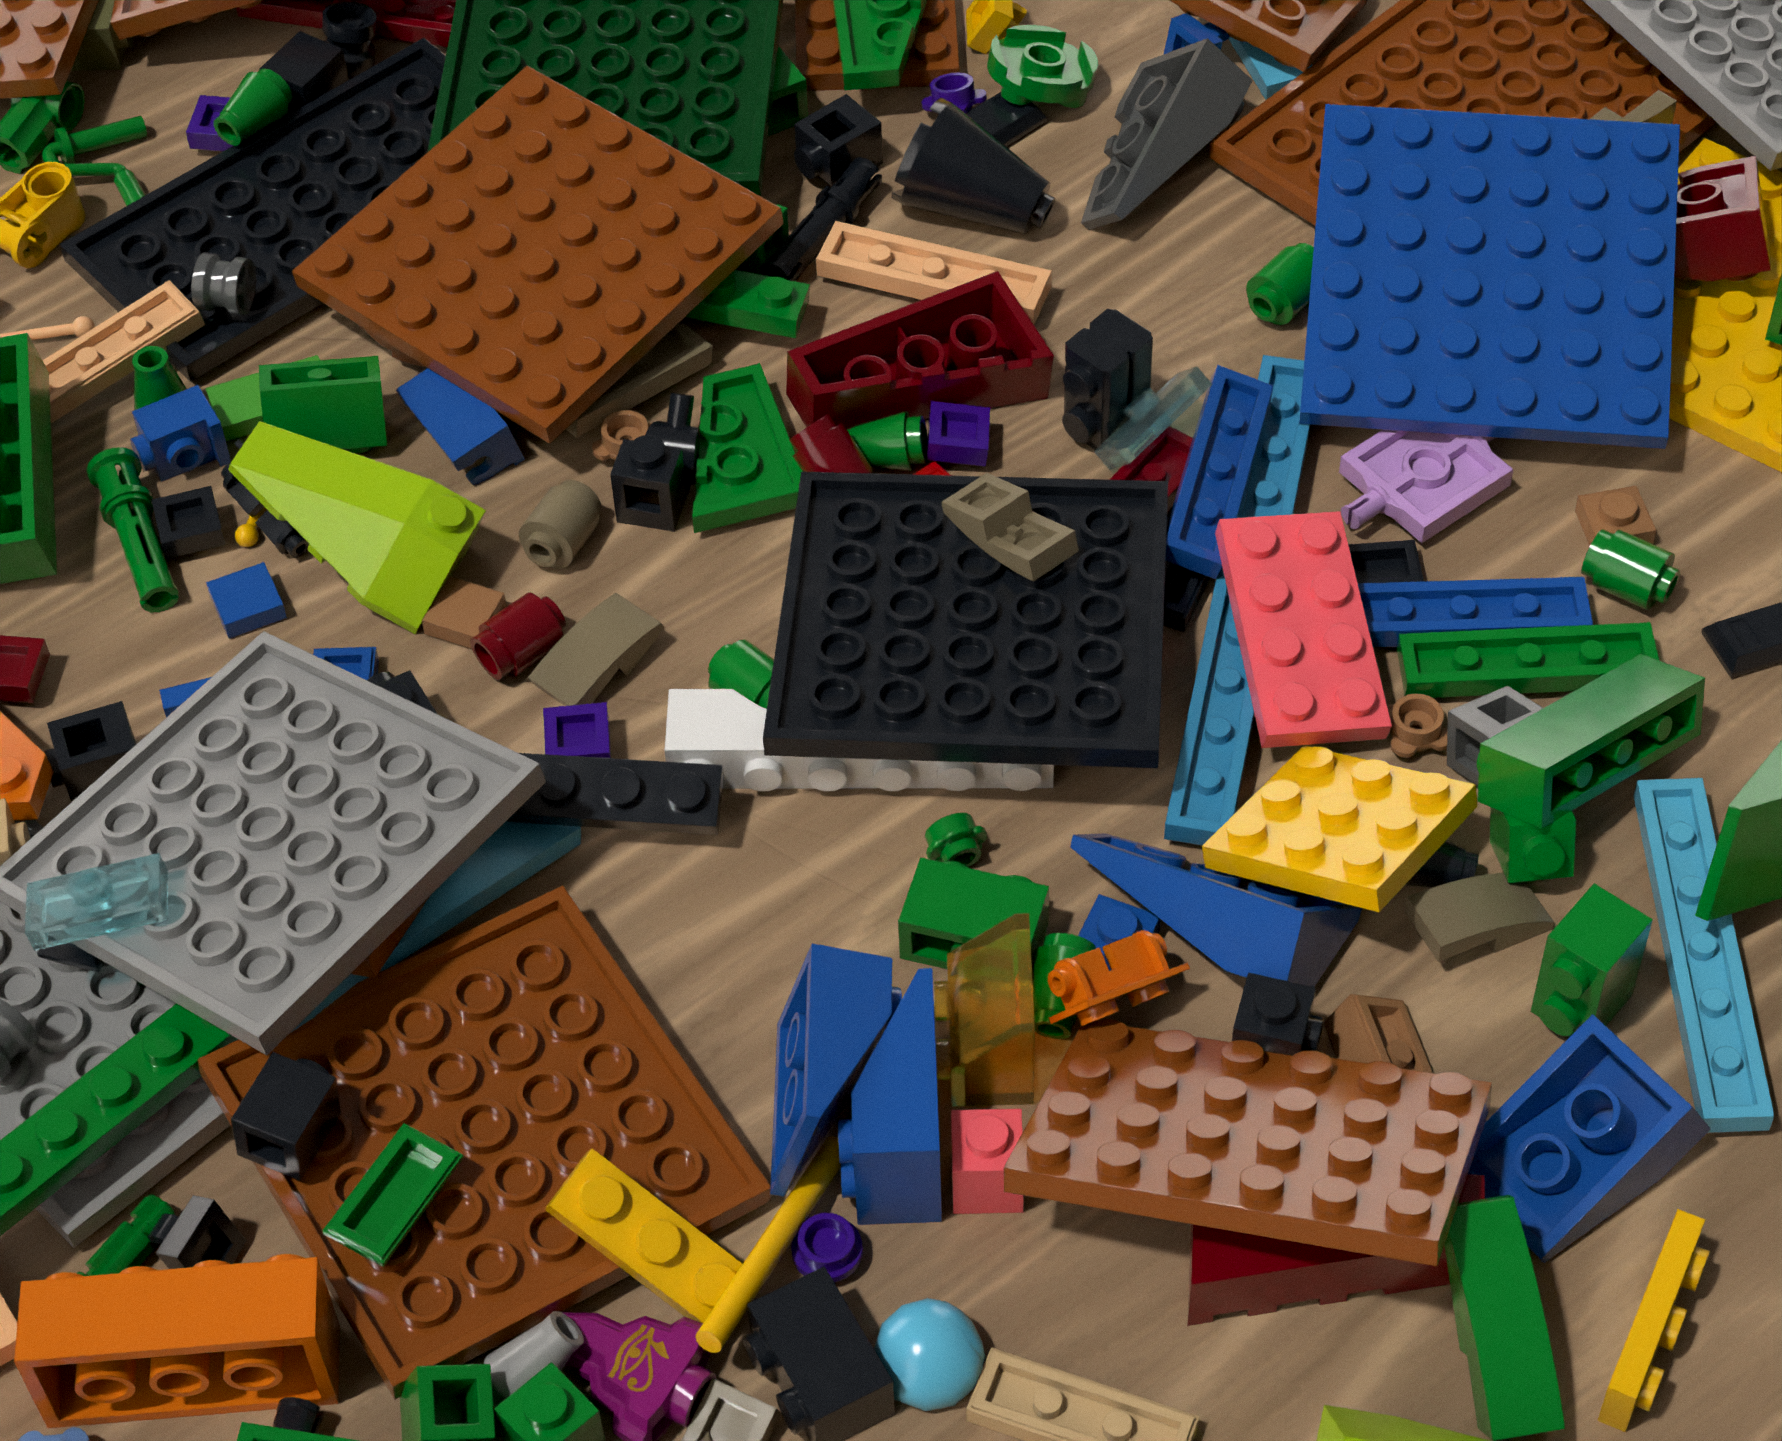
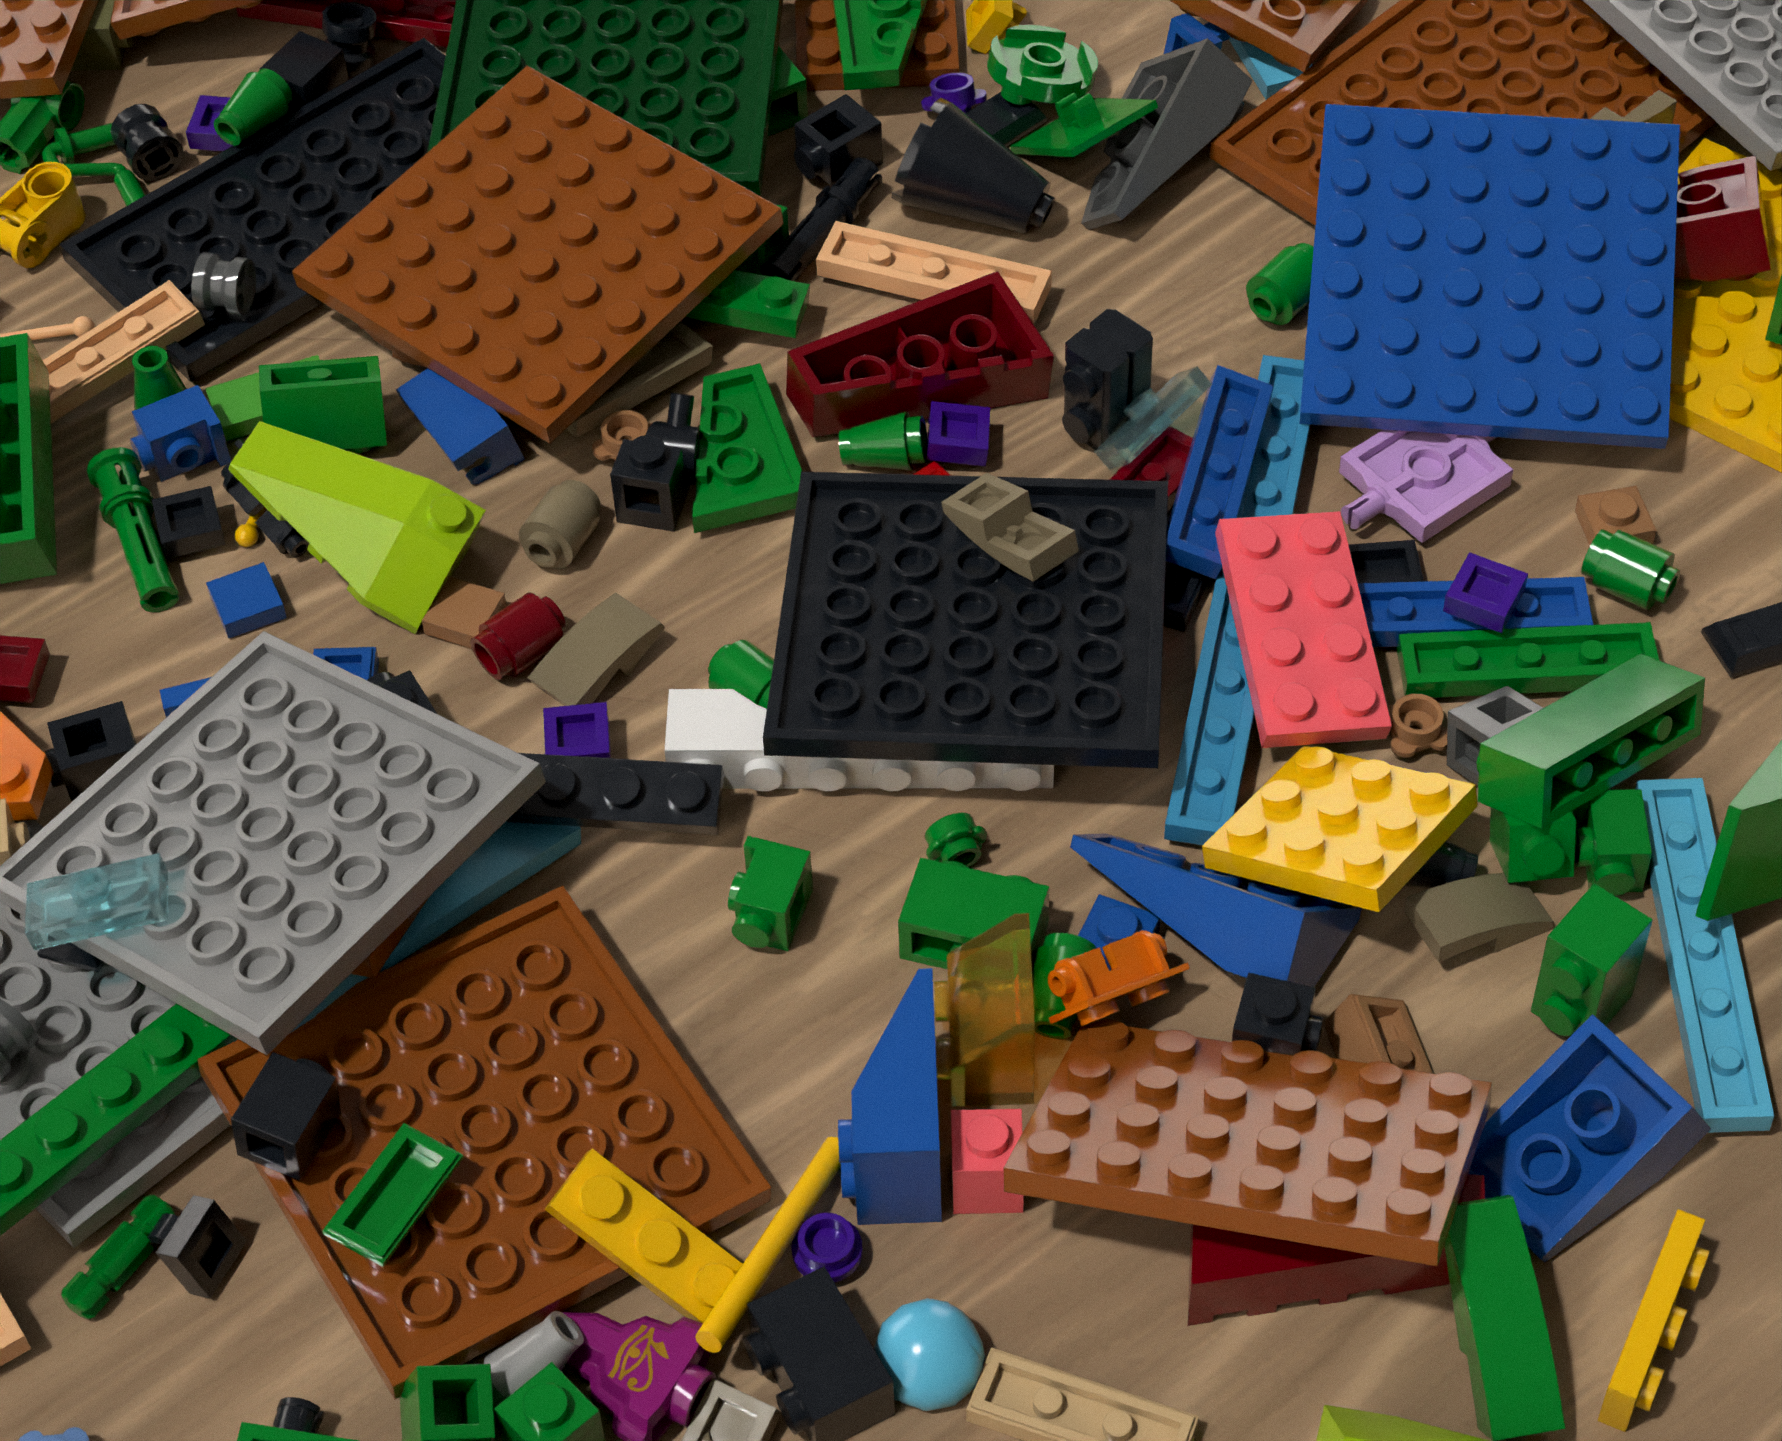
orange brick [14,1254,340,1428] -> none
blue slope [770,943,902,1197] -> none
dark red brick [789,413,874,473] -> none
none -> black wheel [111,104,184,181]
none -> green brick [728,836,813,951]
none -> green piece [1010,93,1158,157]
none -> dark purple plate [1443,552,1528,633]
none -> green brick [1572,789,1652,896]

